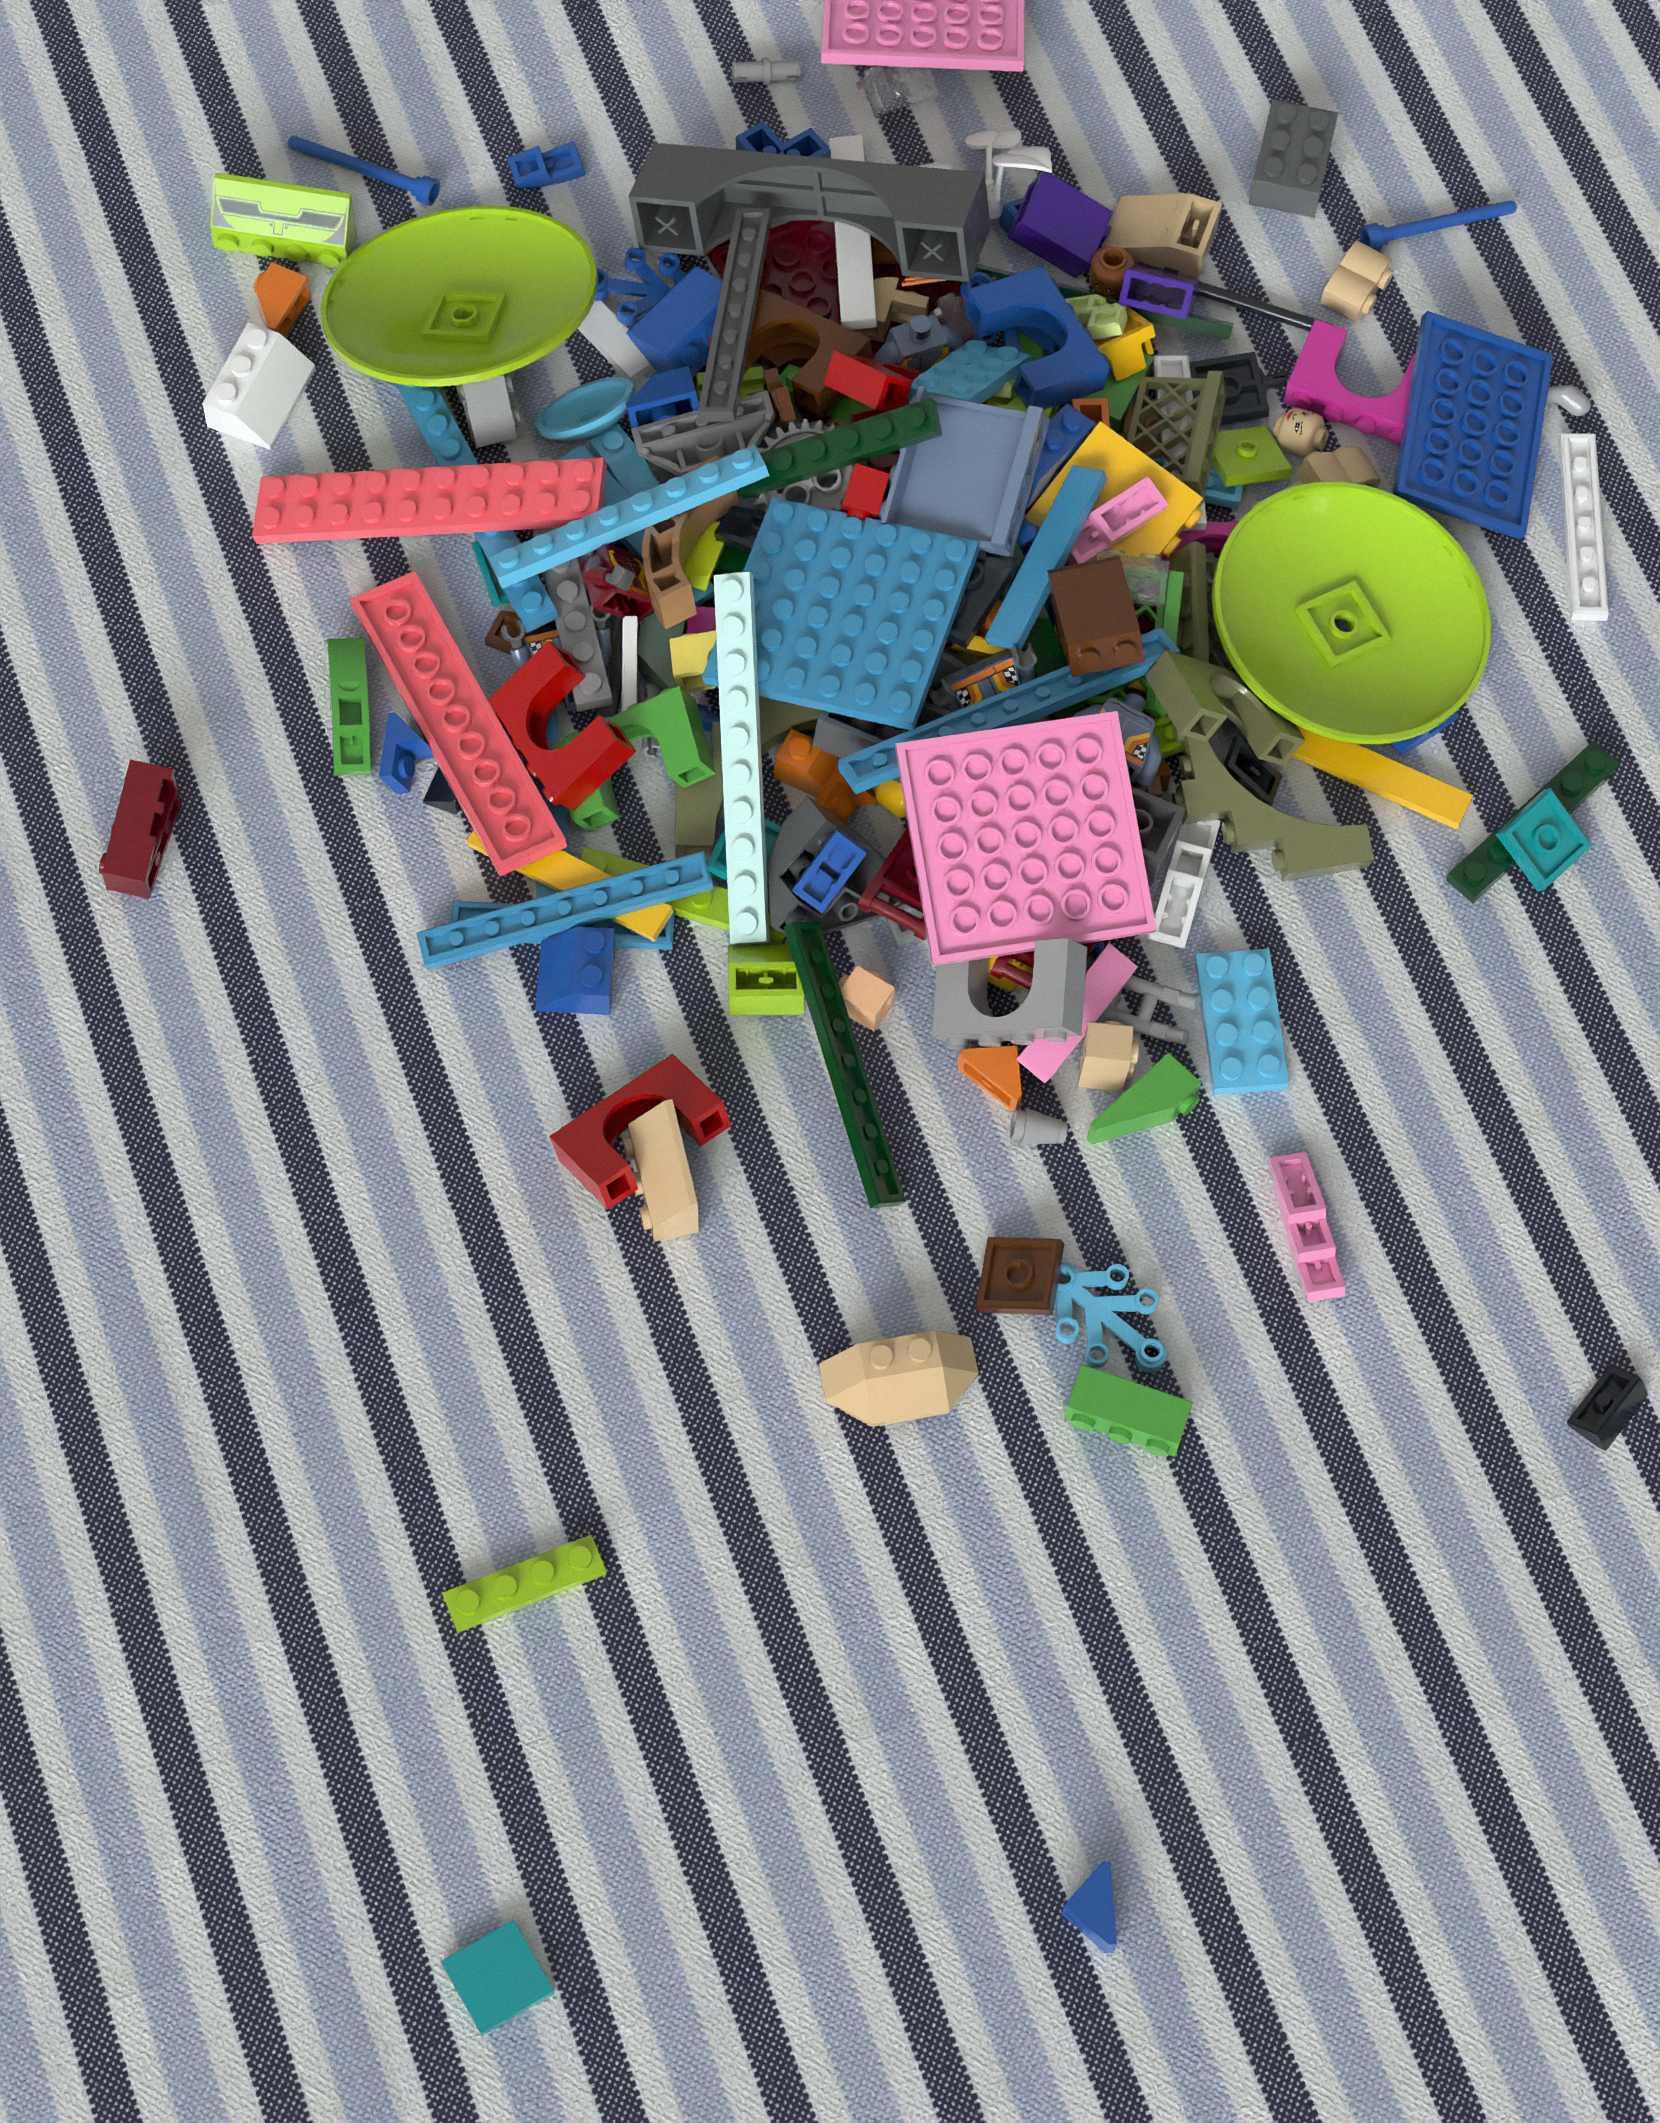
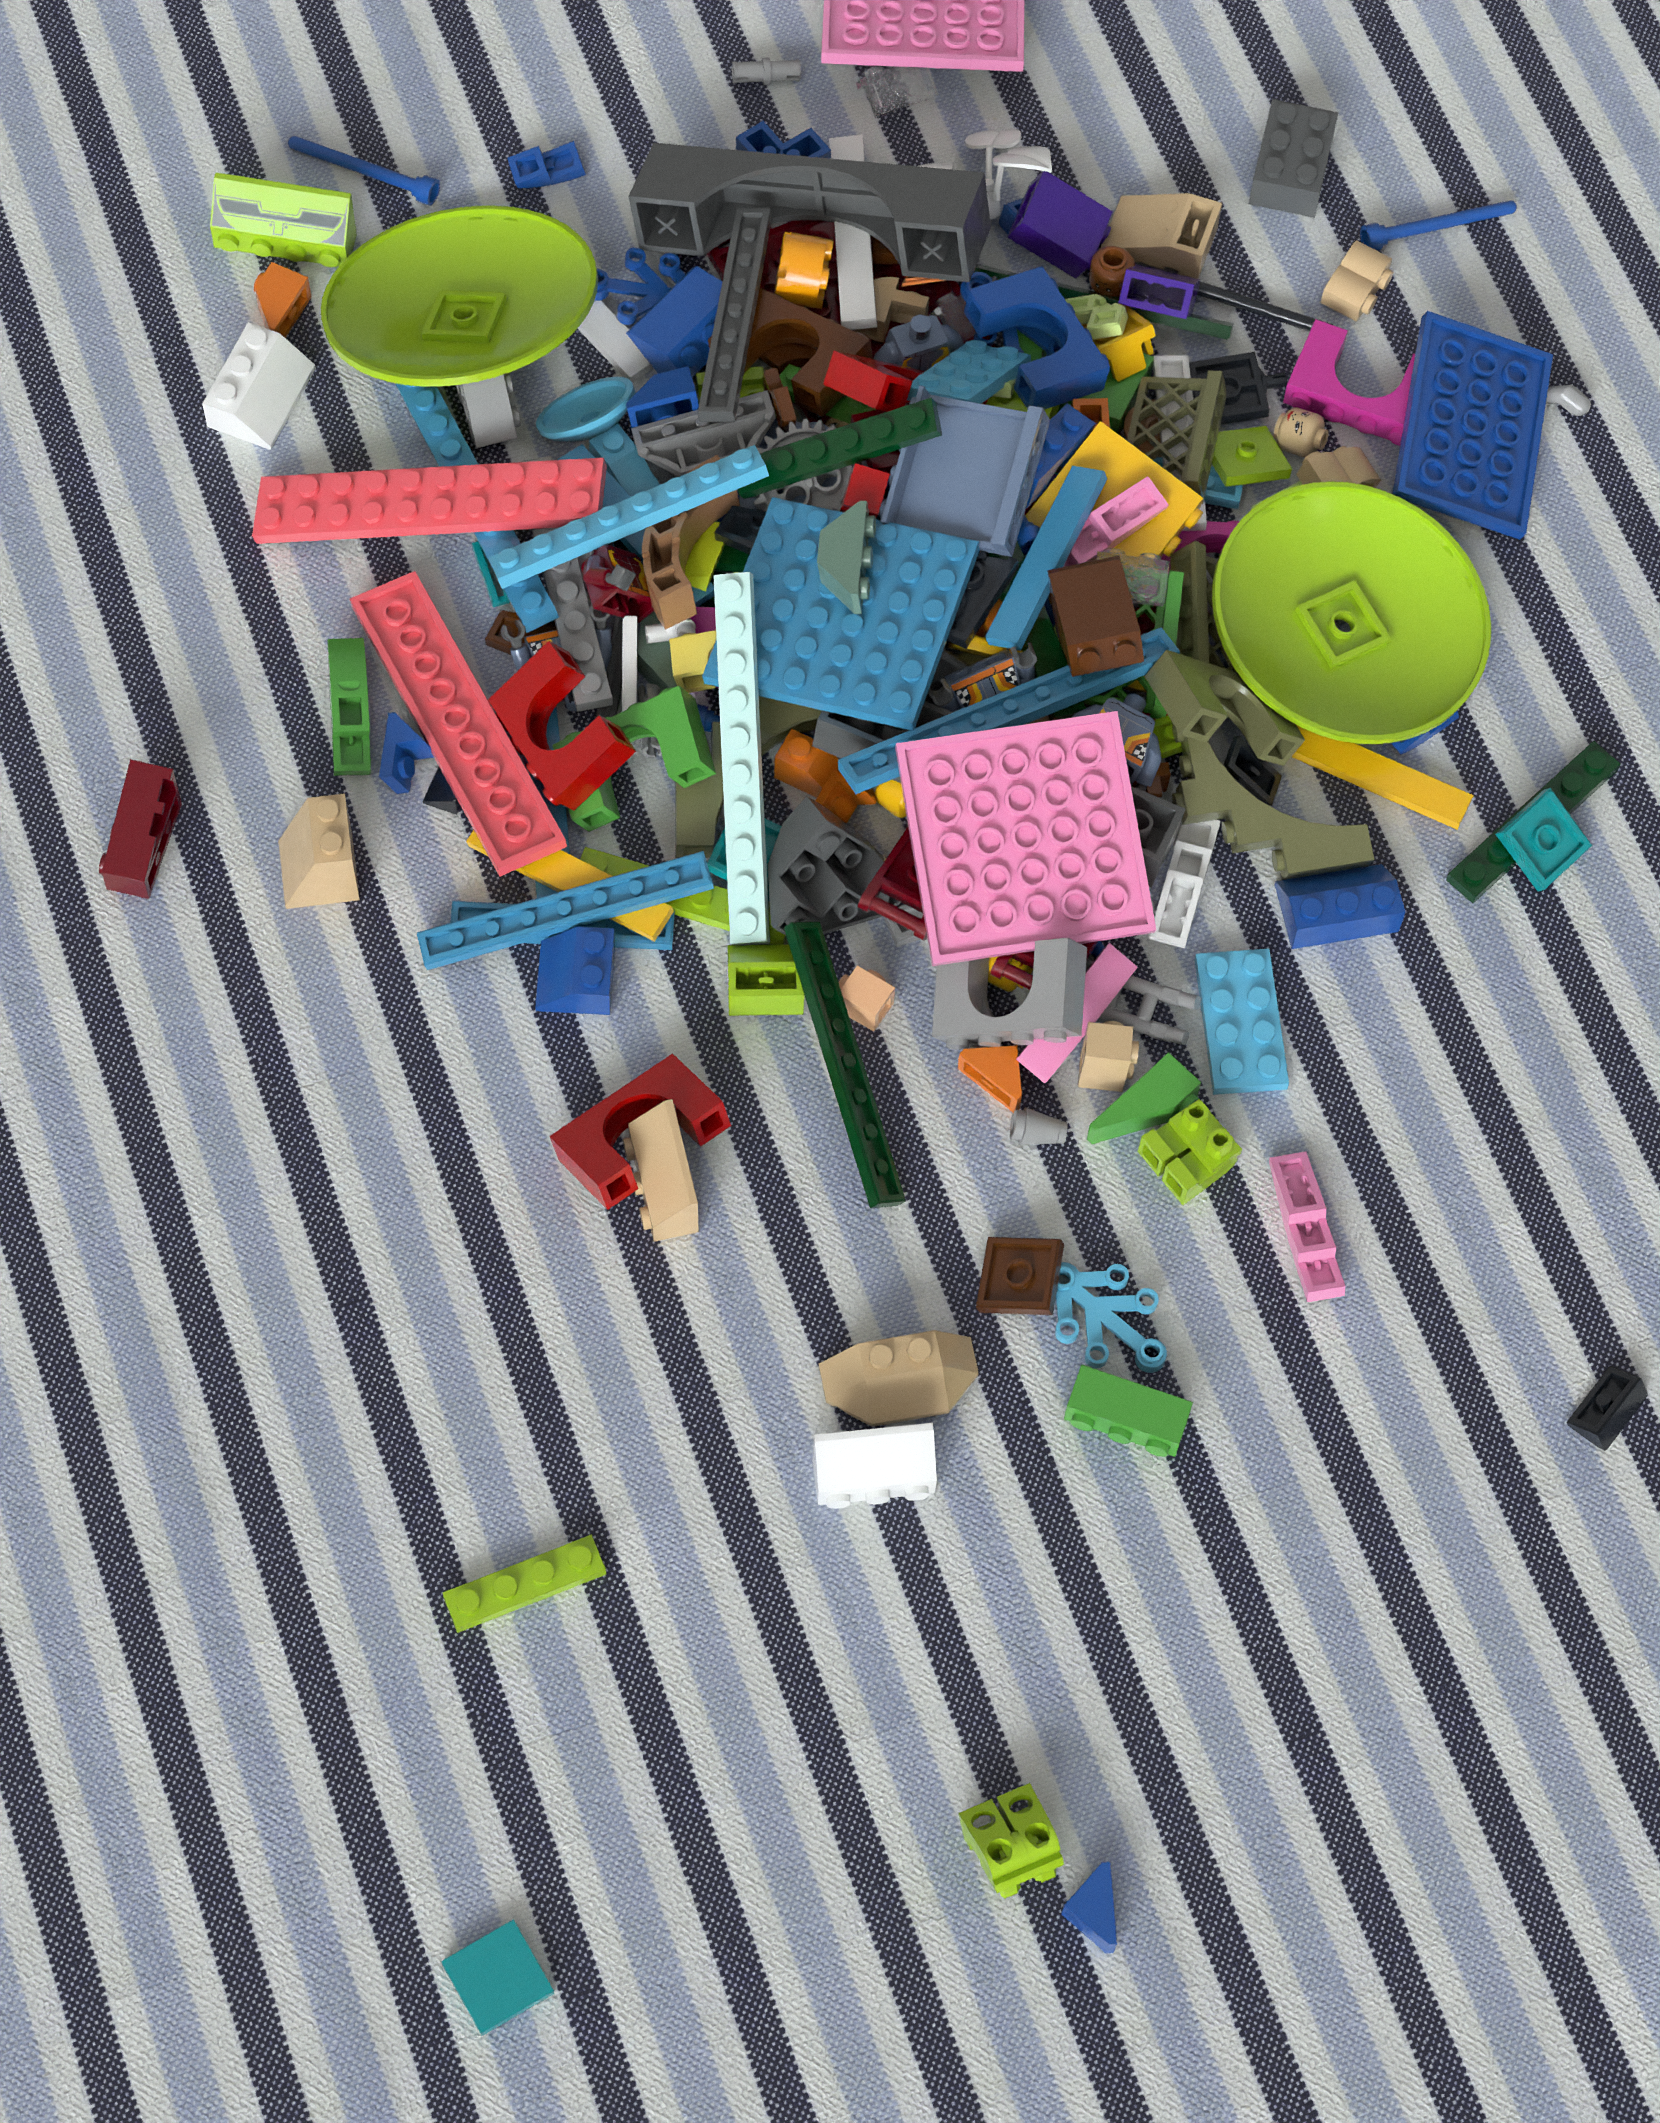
blue brick [792,827,868,913] -> none
white tile [1558,433,1609,621] -> none
none -> tan slope [278,794,360,909]
none -> white arm [645,618,696,644]
none -> light orange brick [774,232,833,309]
none -> white slope [813,1423,937,1508]
none -> sand green slope [817,501,876,614]
none -> lime hips [958,1783,1064,1898]
none -> lime hips [1137,1099,1242,1205]
none -> blue slope [1274,864,1405,949]

